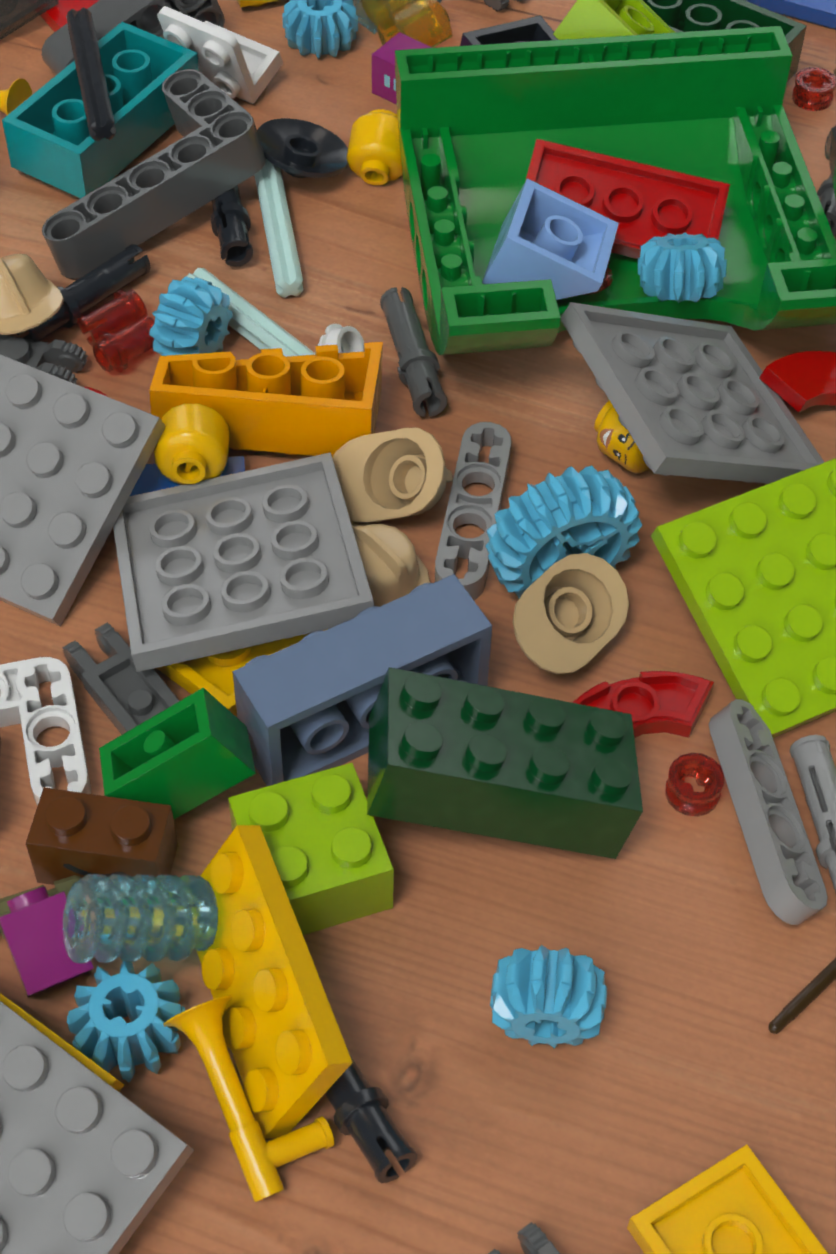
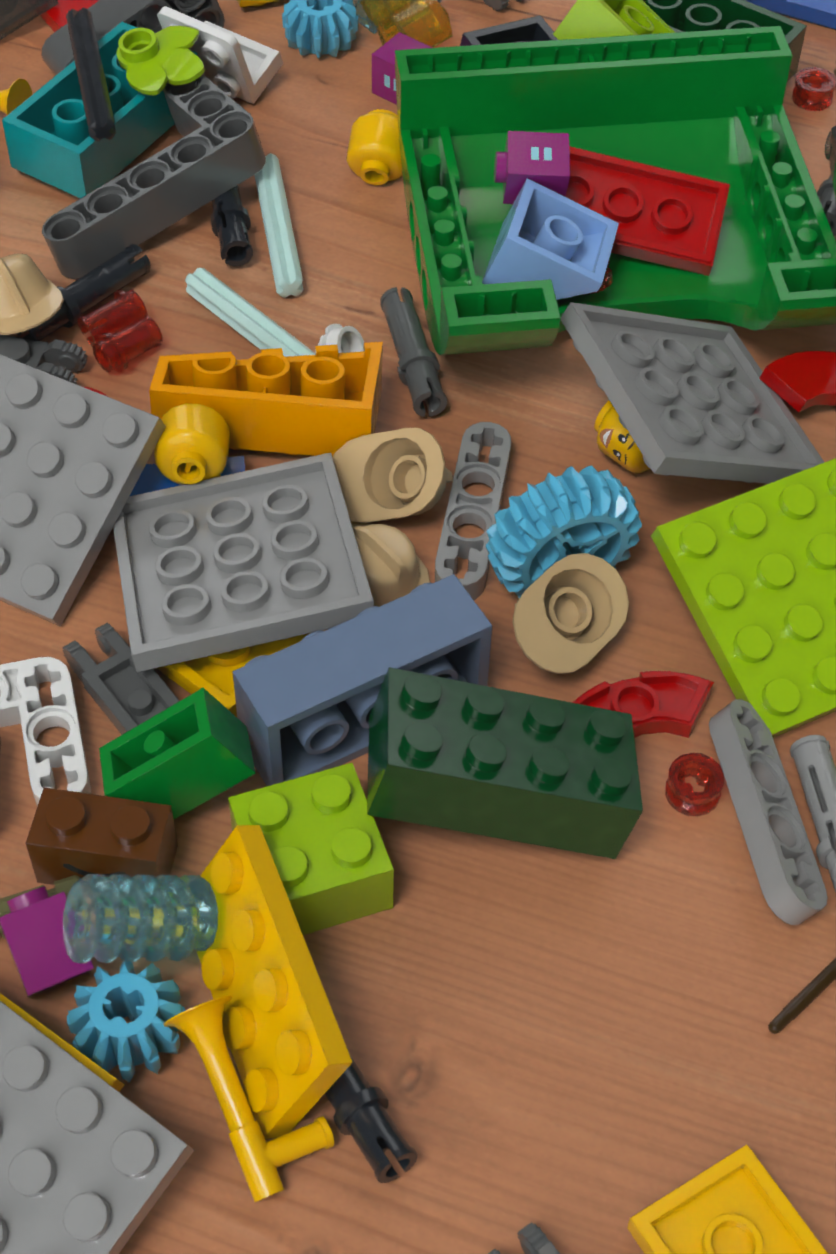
medium azure gear [149,276,233,356] -> none
black dish [257,118,348,178] -> none
medium azure gear [490,945,607,1049] -> none
medium azure gear [638,232,727,303] -> none
none -> lime plate [117,26,205,95]
none -> magenta brick [494,131,570,204]

